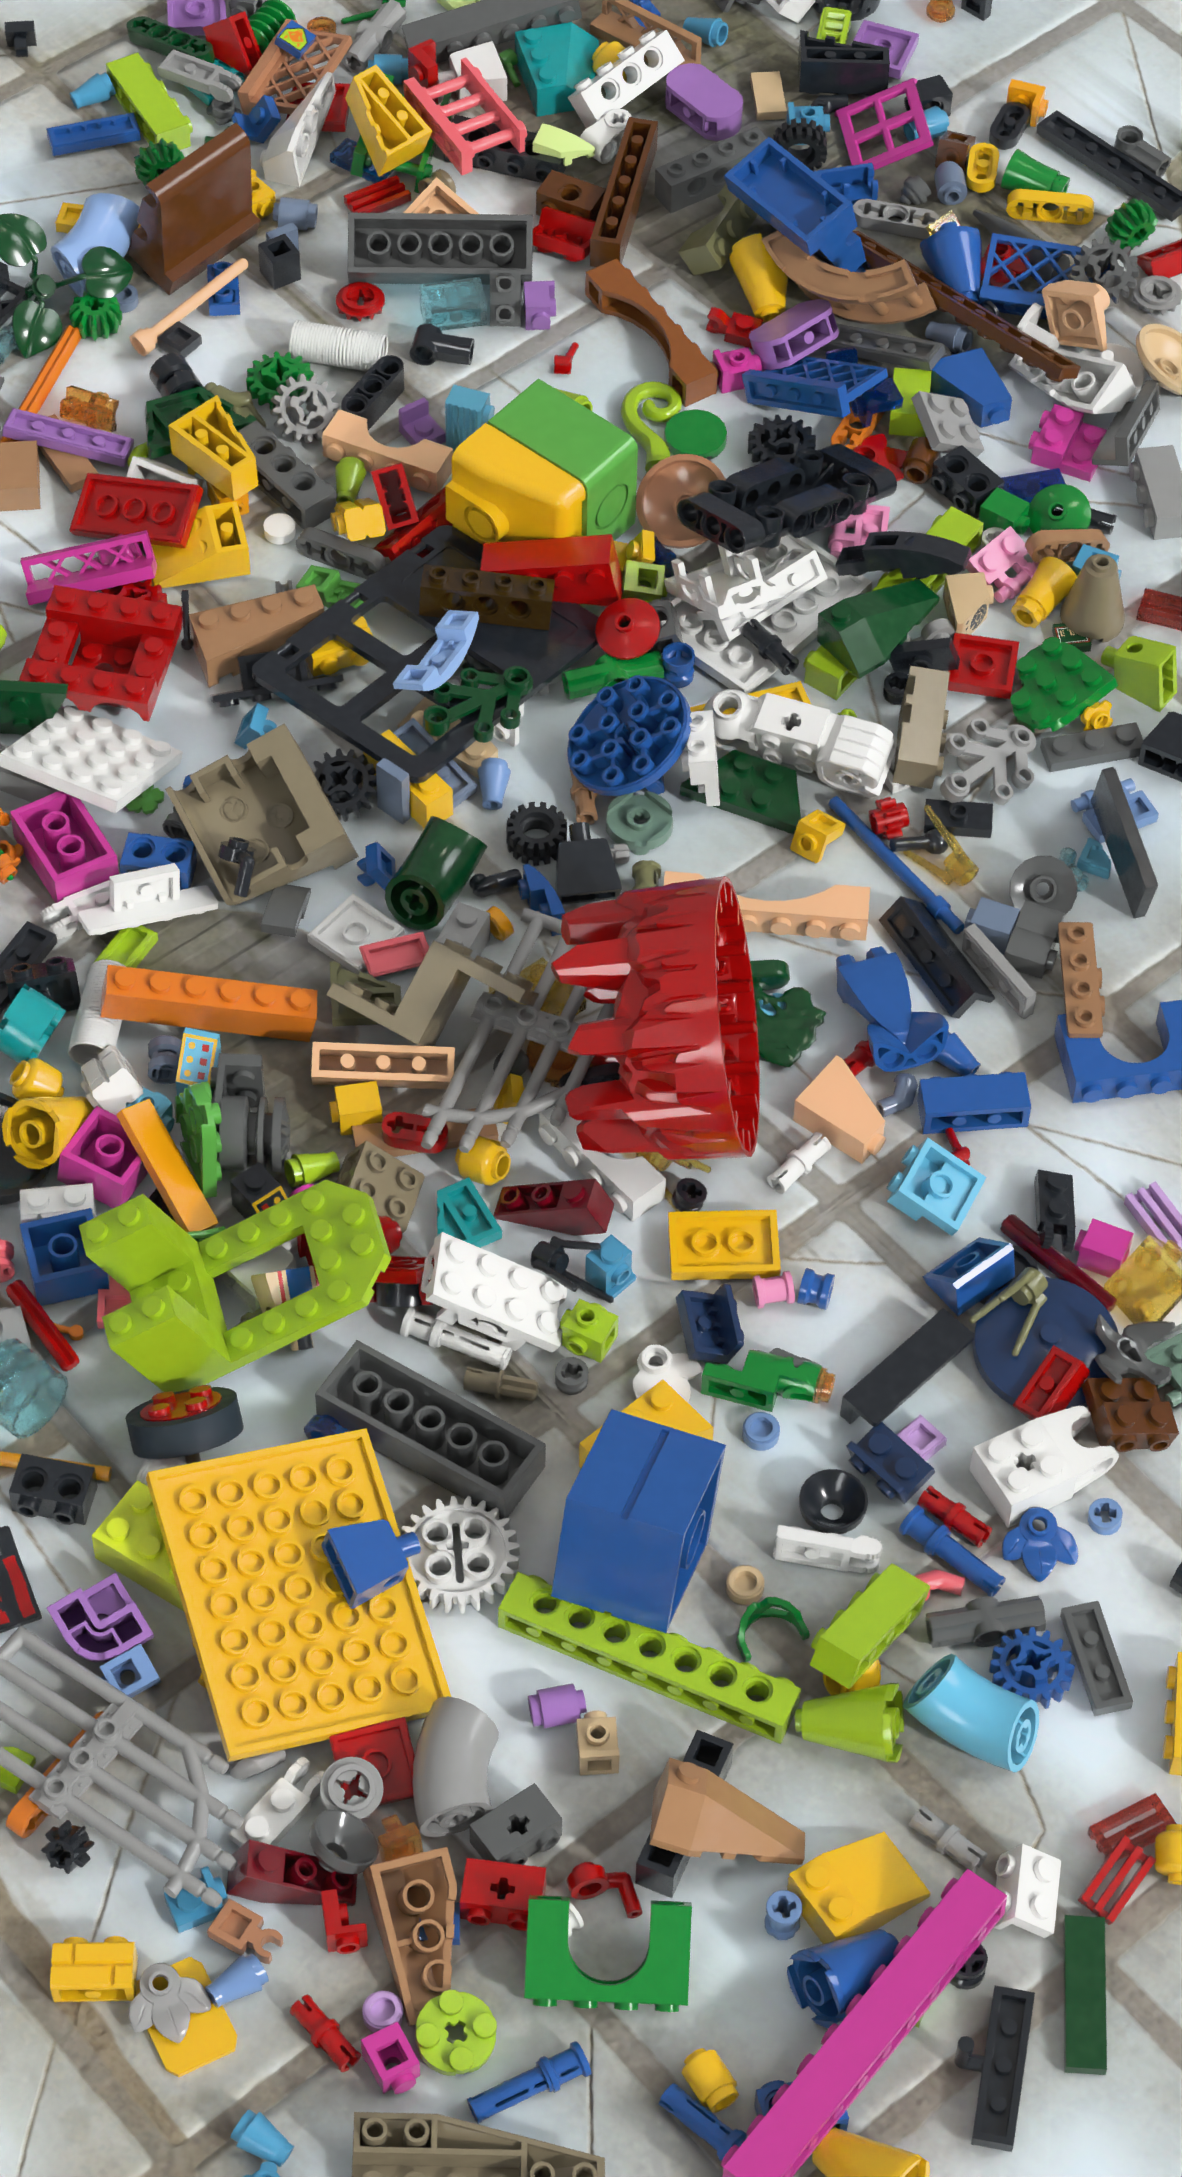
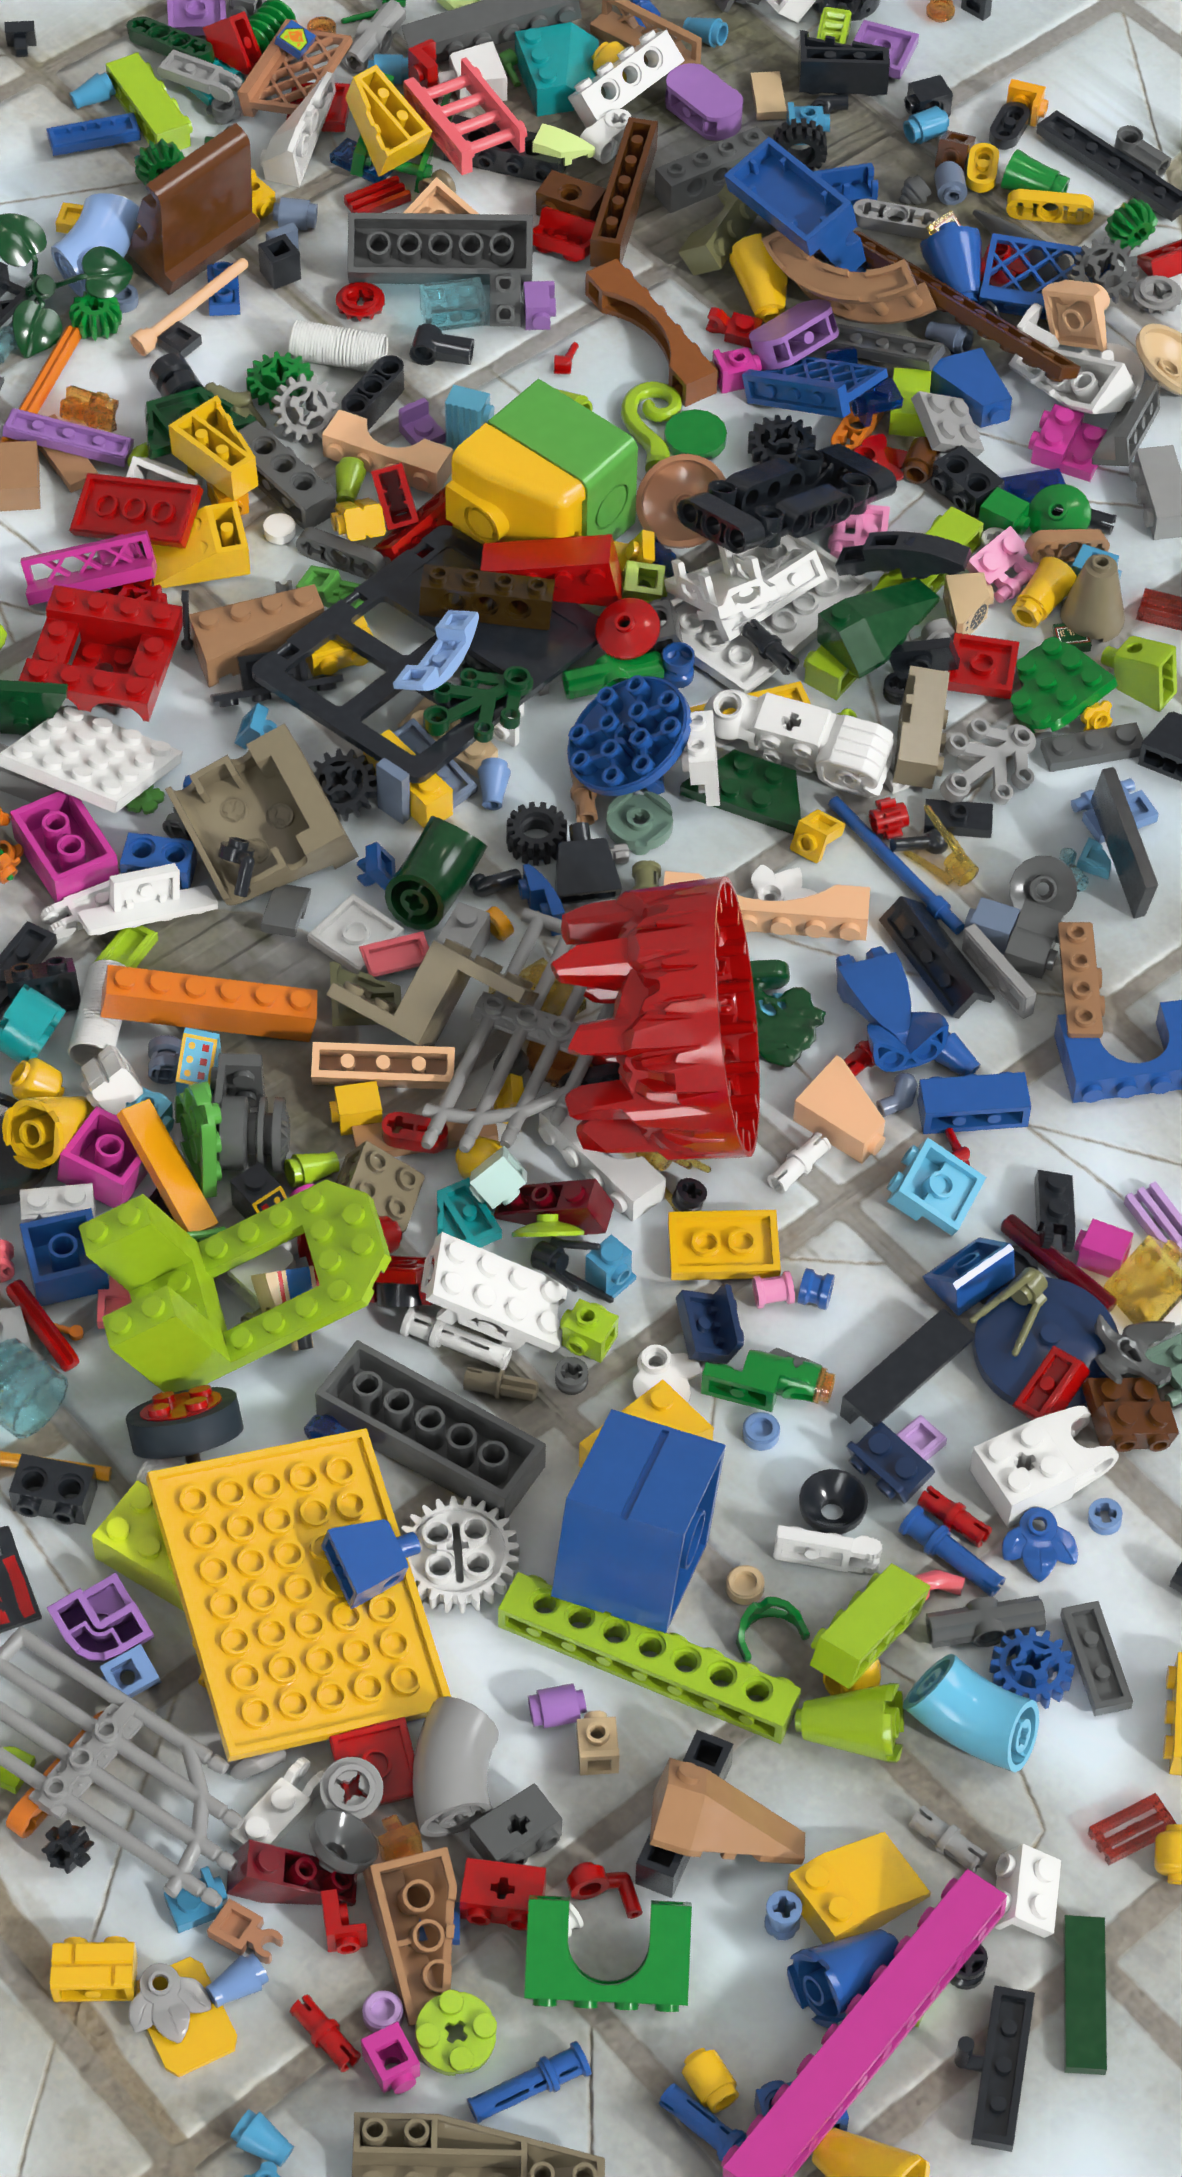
blue bracket [231,95,281,143] -> none
dark pink window [834,78,934,170] -> none
red tile [1078,1835,1156,1925] -> none
none -> light aqua brick [469,1146,527,1209]
none -> lime dish [512,1214,584,1237]
none -> white plate [751,865,817,901]

